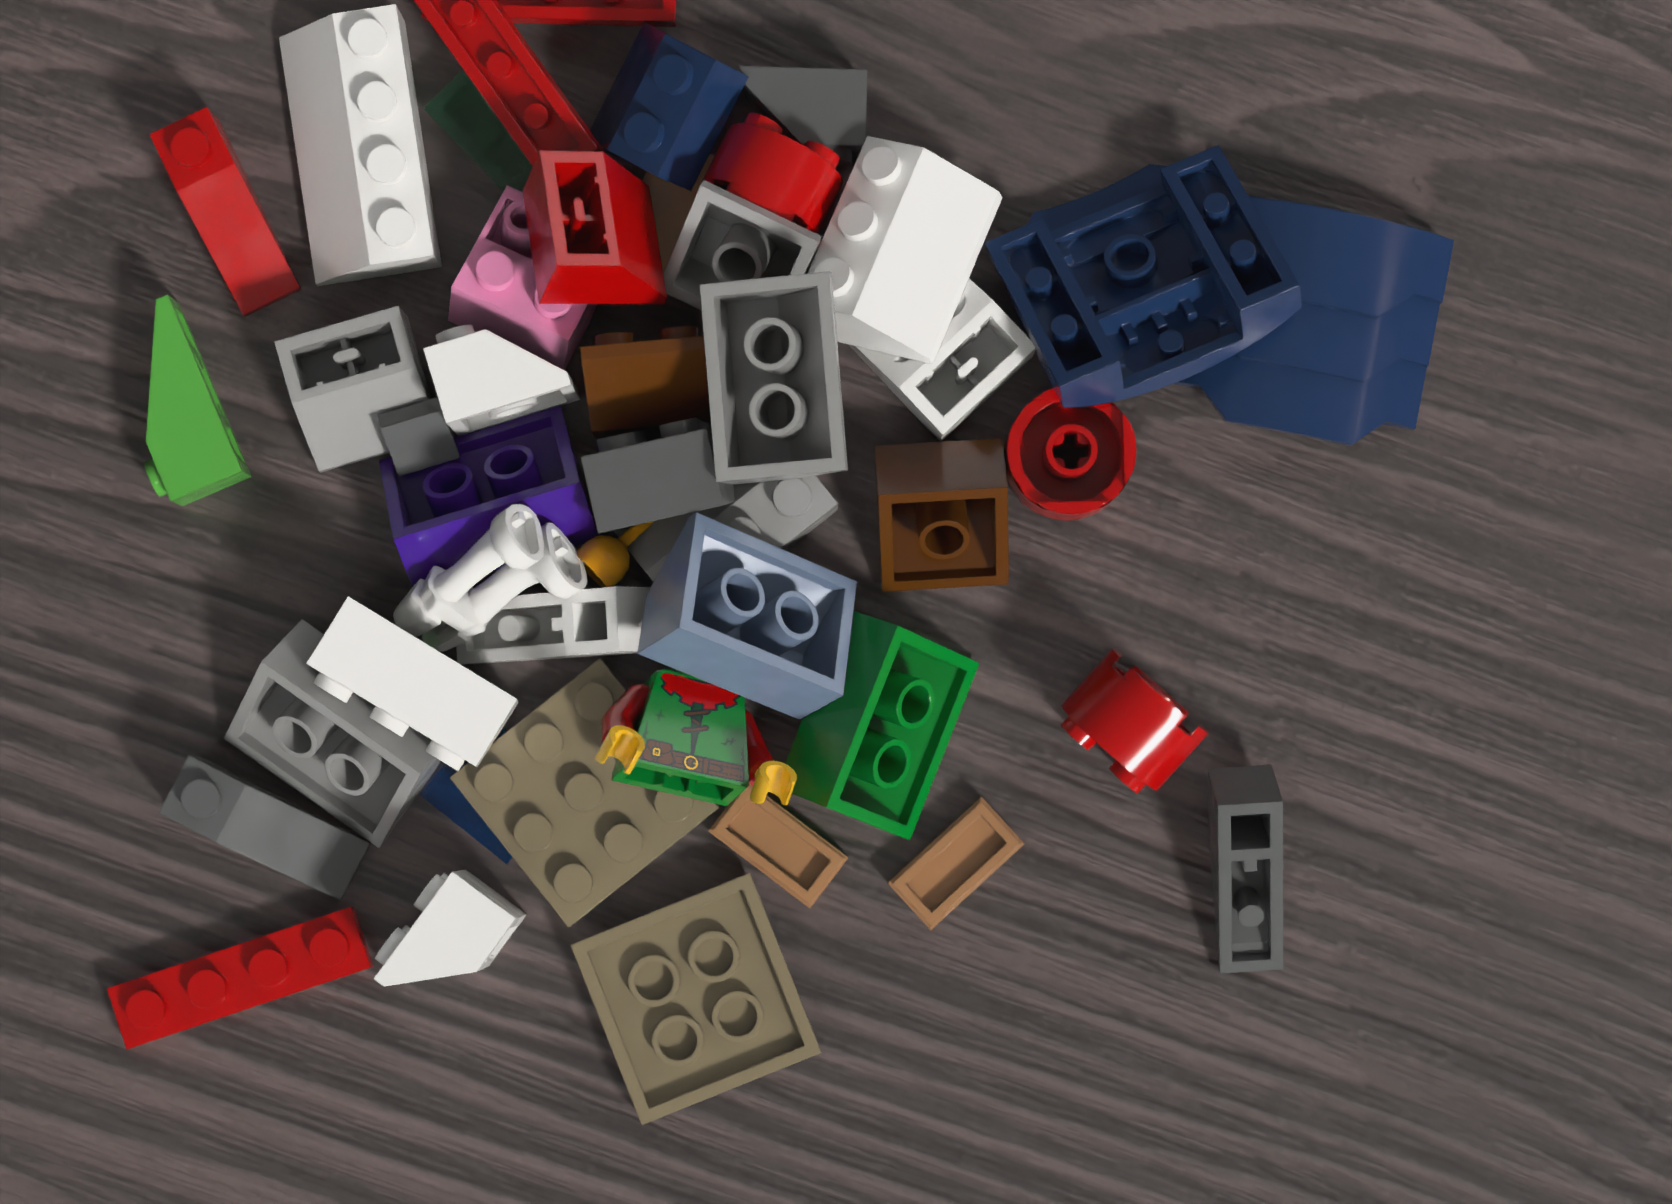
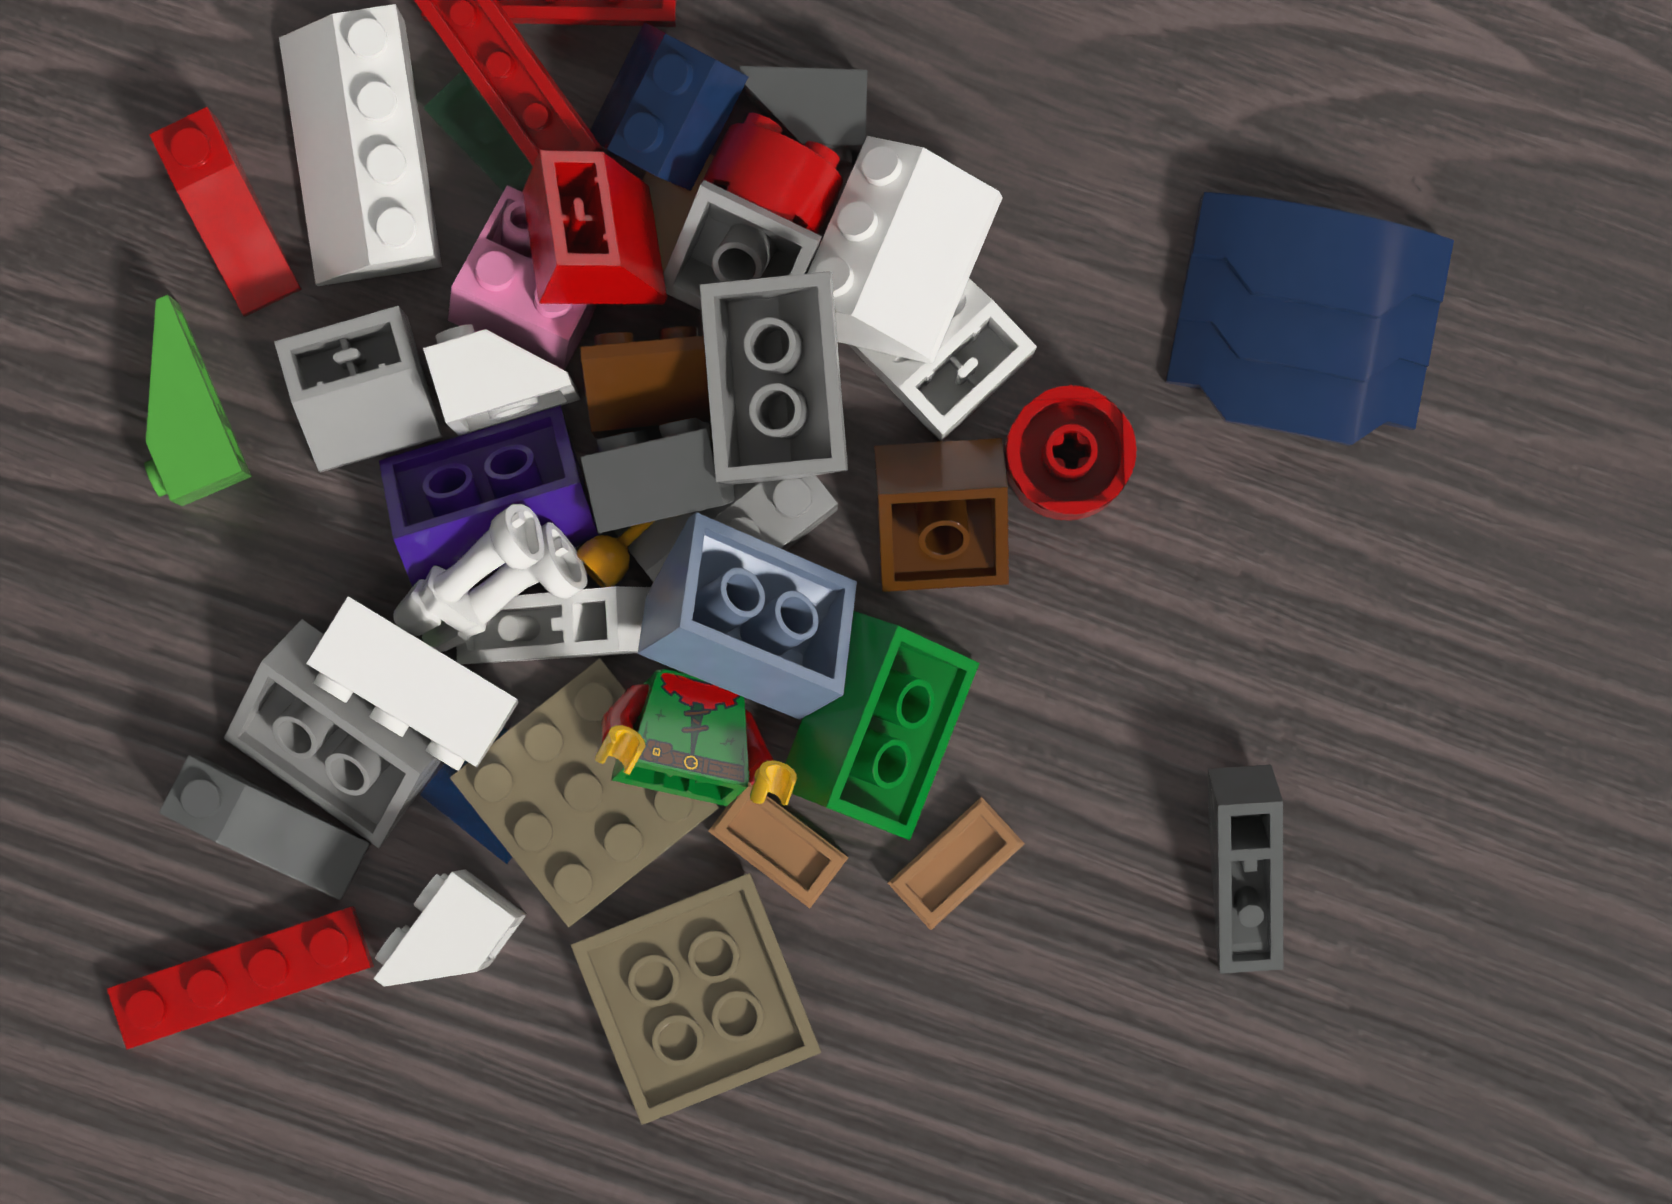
dark grey tile [378,397,460,476] -> none
dark blue slope [985,145,1302,408] -> none
red brick [1060,648,1209,794] -> none

